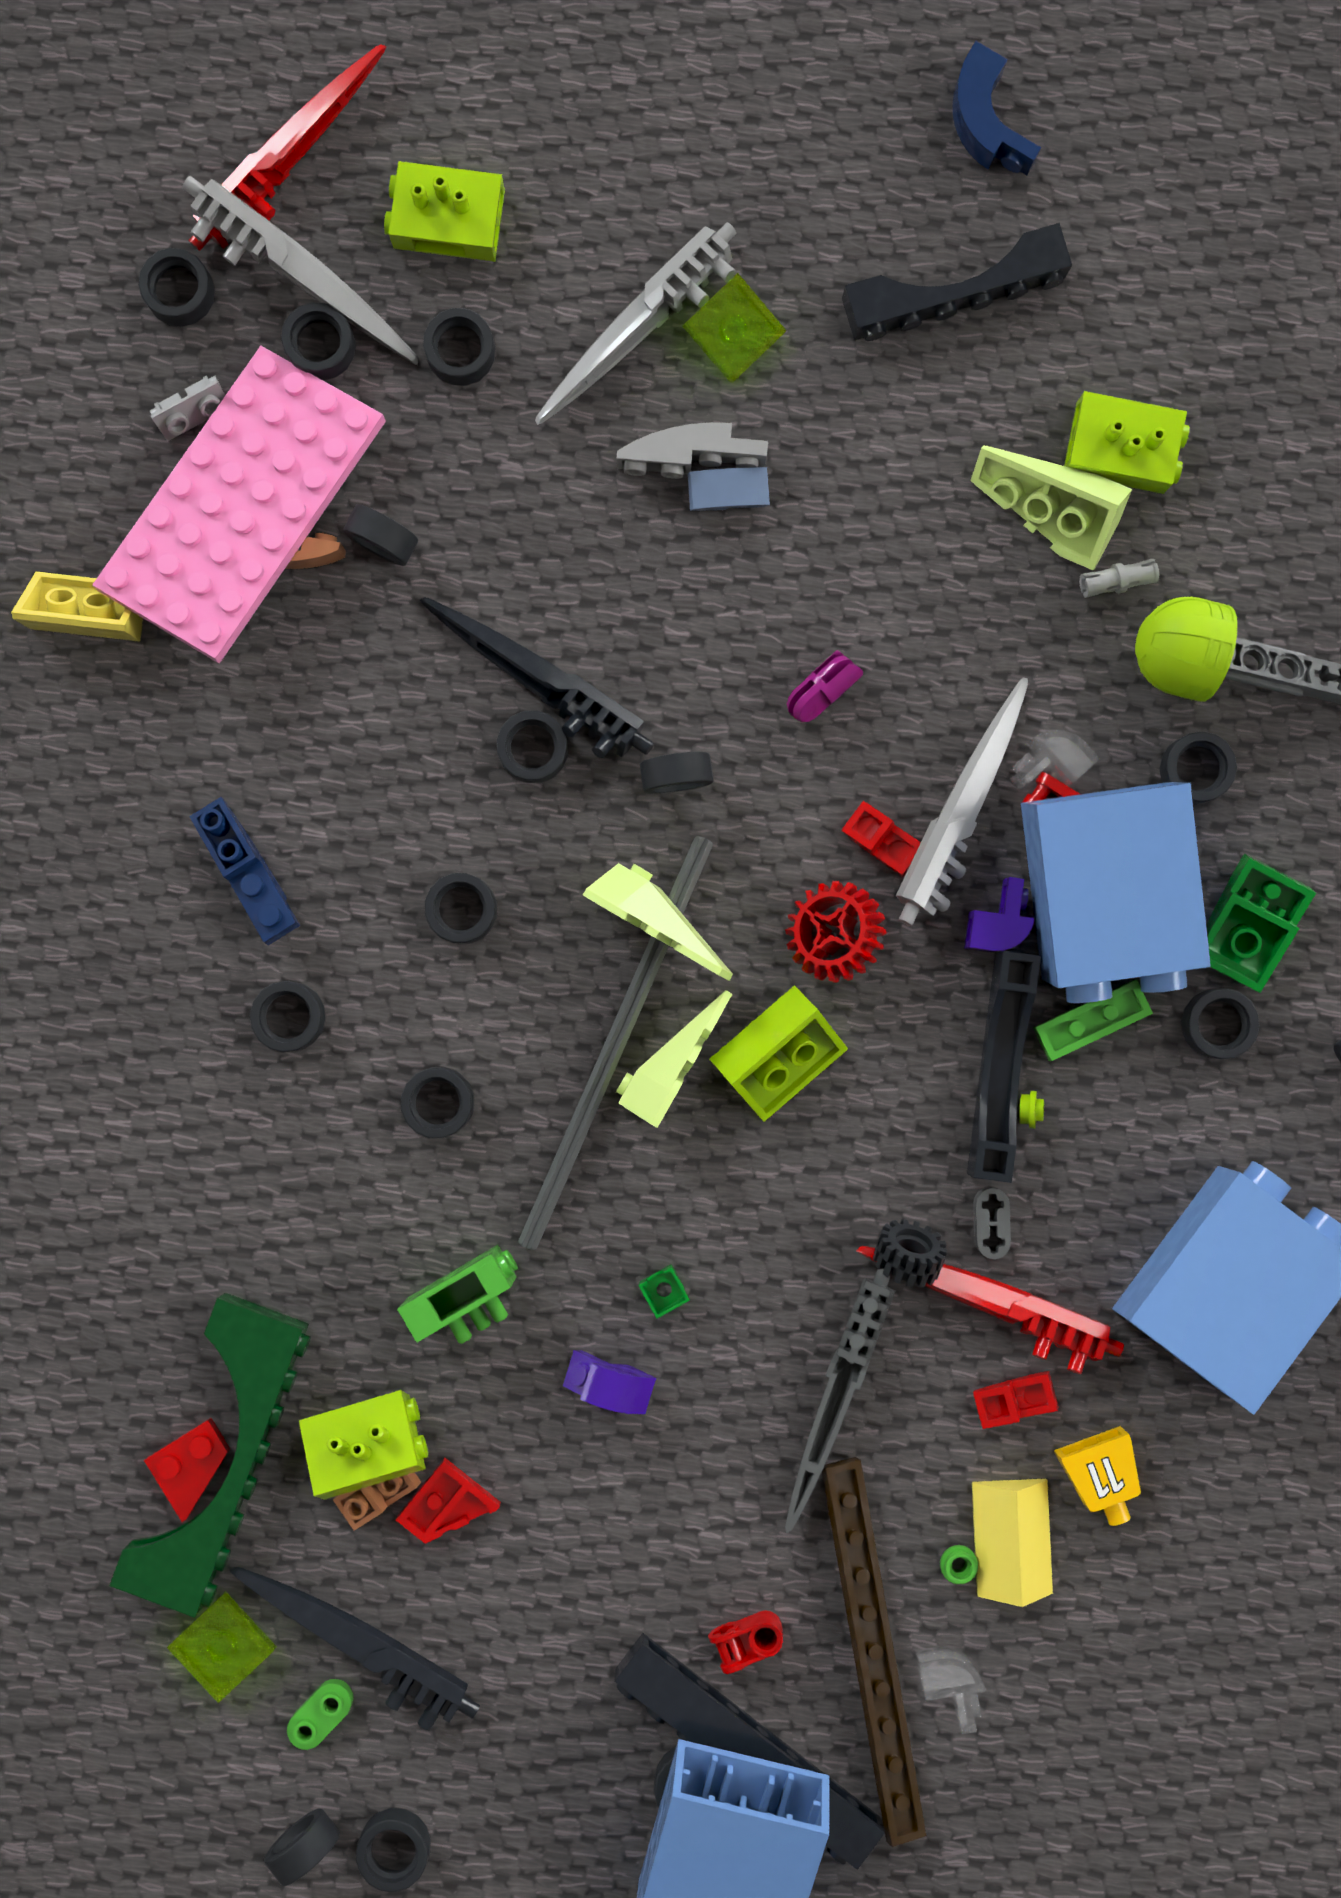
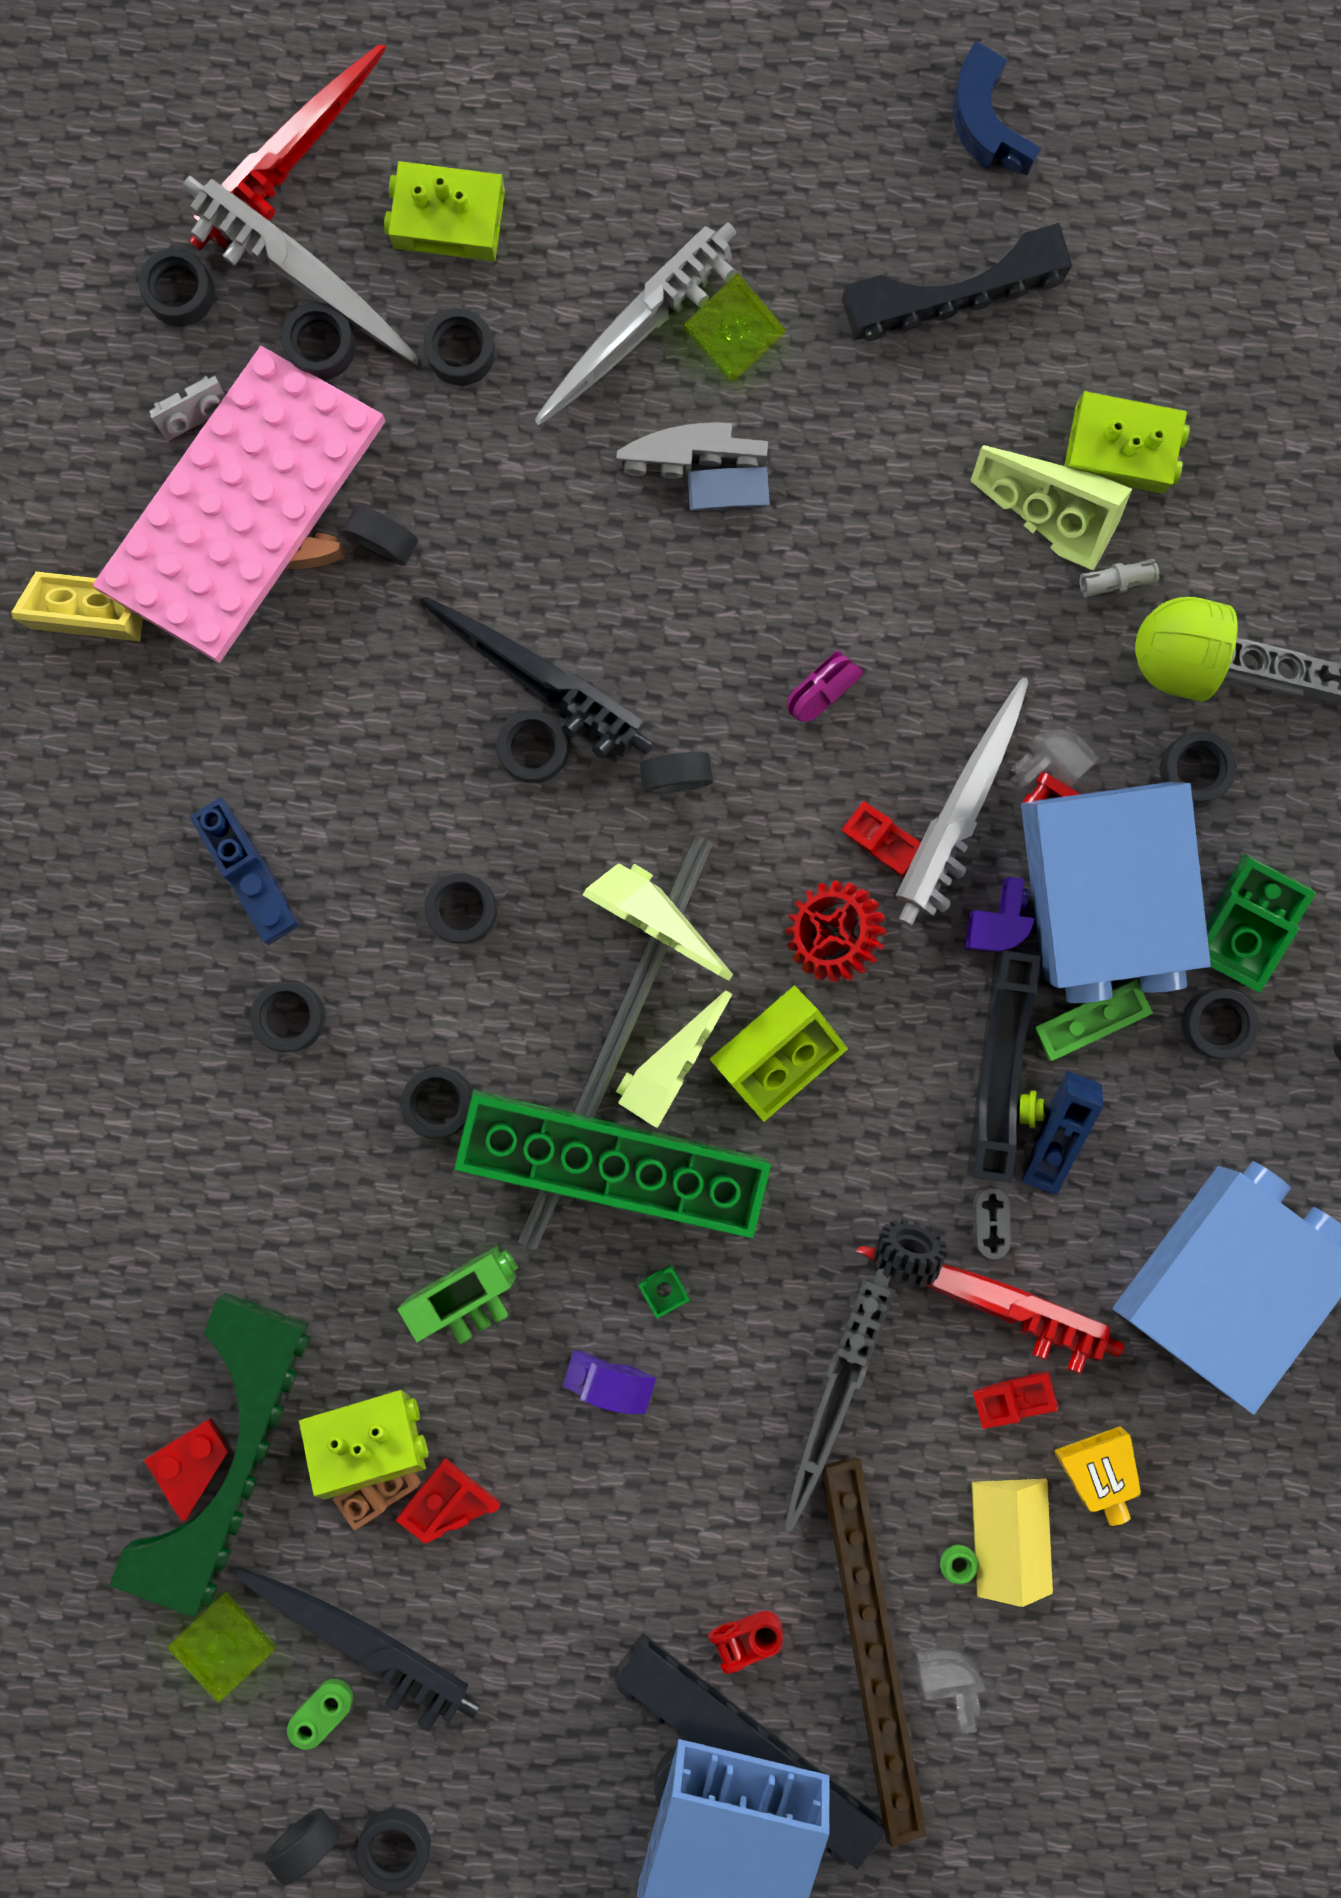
none -> green brick [454,1090,771,1238]
none -> dark blue slope [1022,1071,1103,1195]

